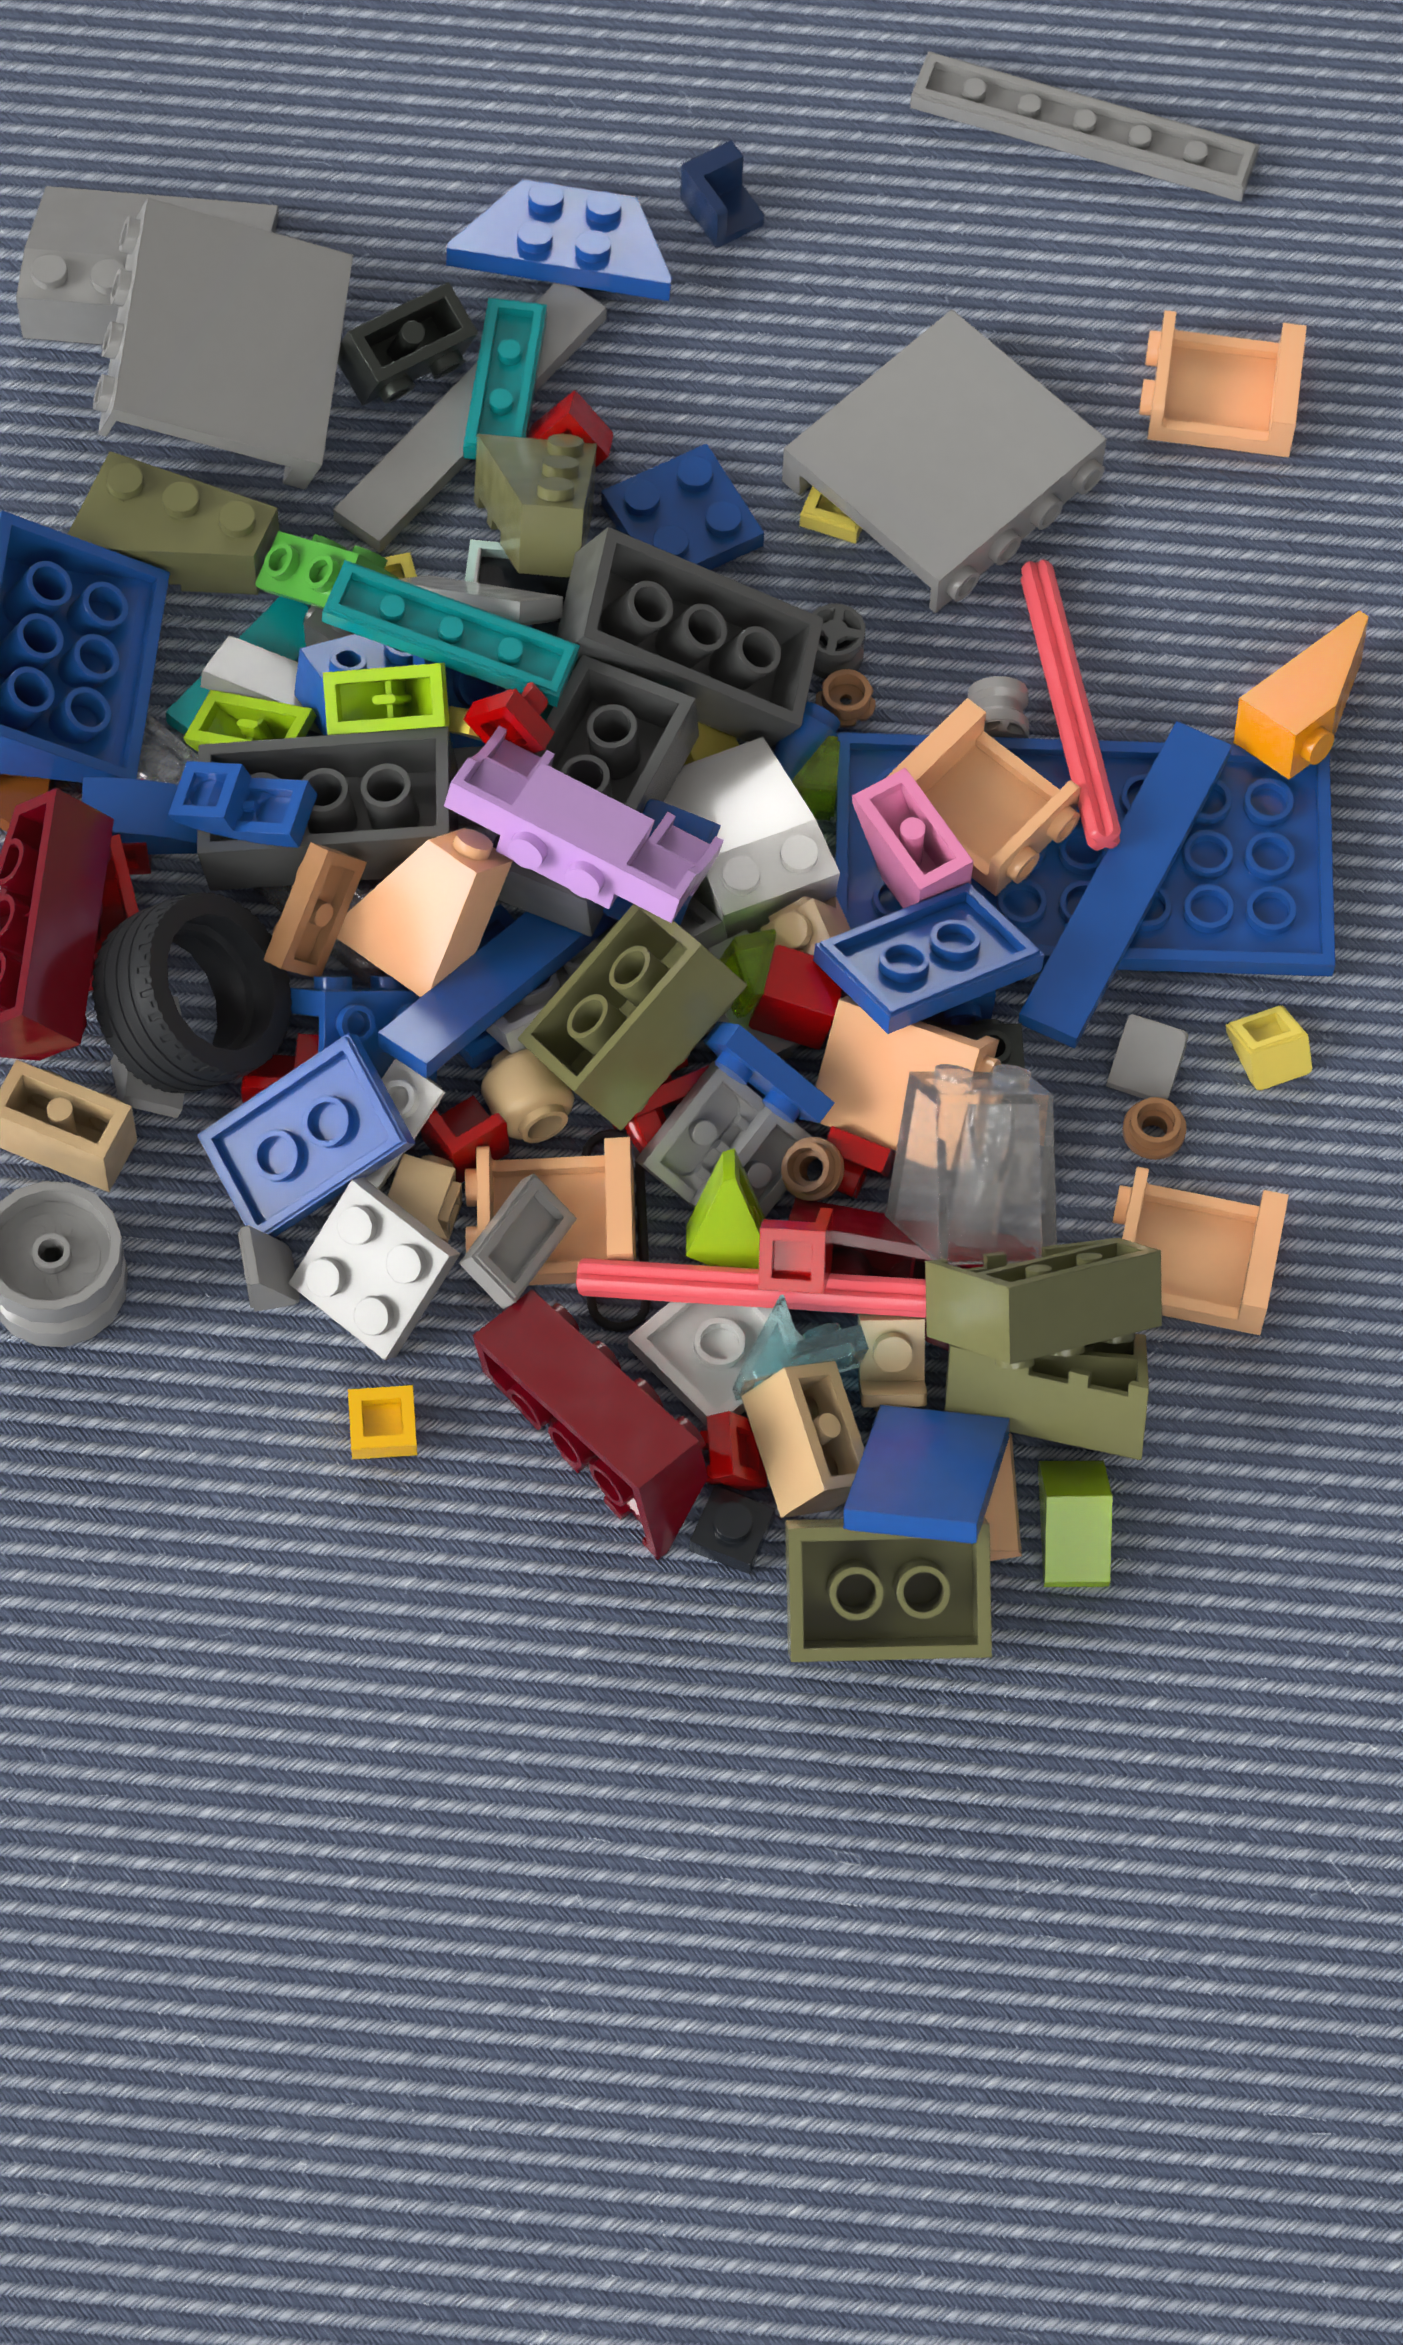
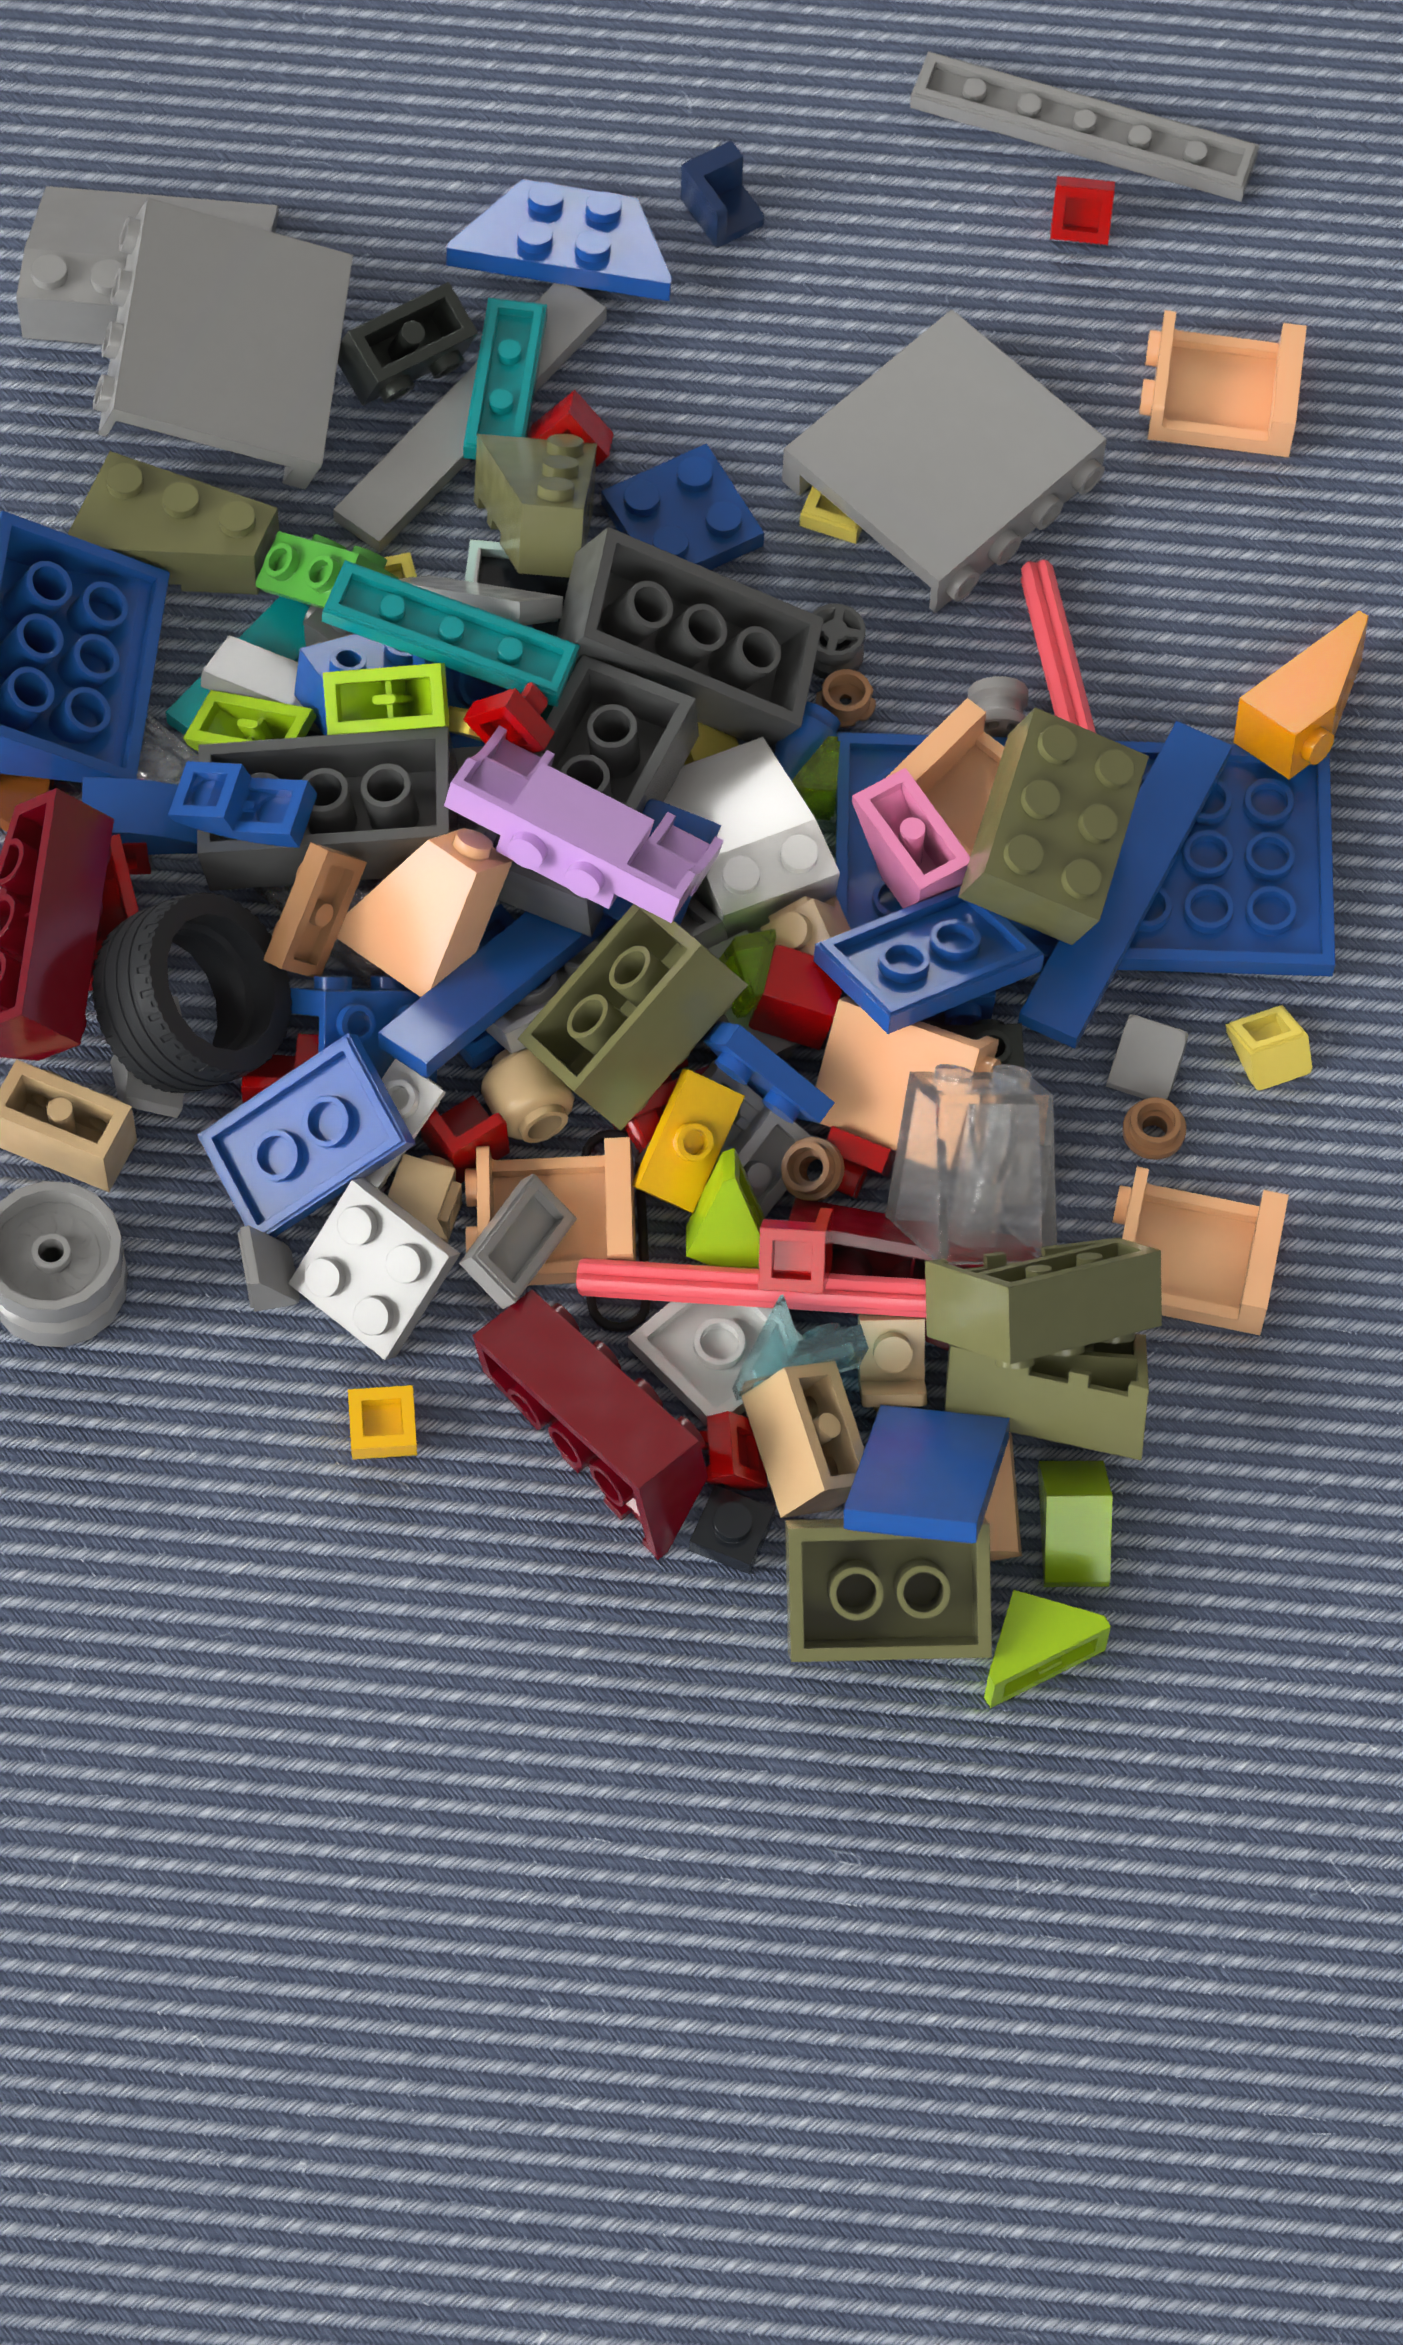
none -> yellow plate [632,1069,745,1213]
none -> olive brick [958,707,1149,945]
none -> lime slope [984,1590,1111,1709]
none -> red tile [1050,176,1115,245]

